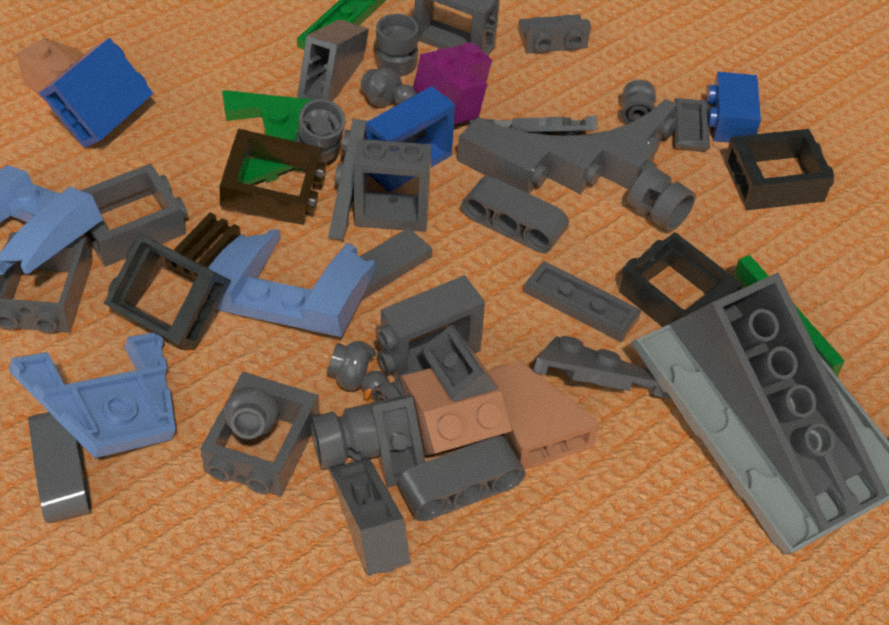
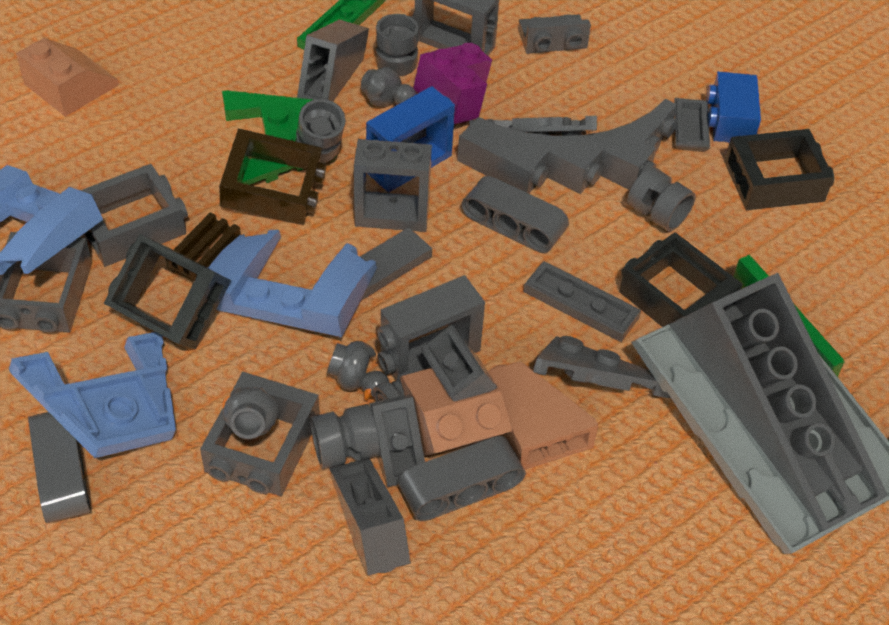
blue brick [38,38,154,148] -> none
dark grey wing [328,119,367,241] -> none
dark grey wheel [622,80,656,124] -> none

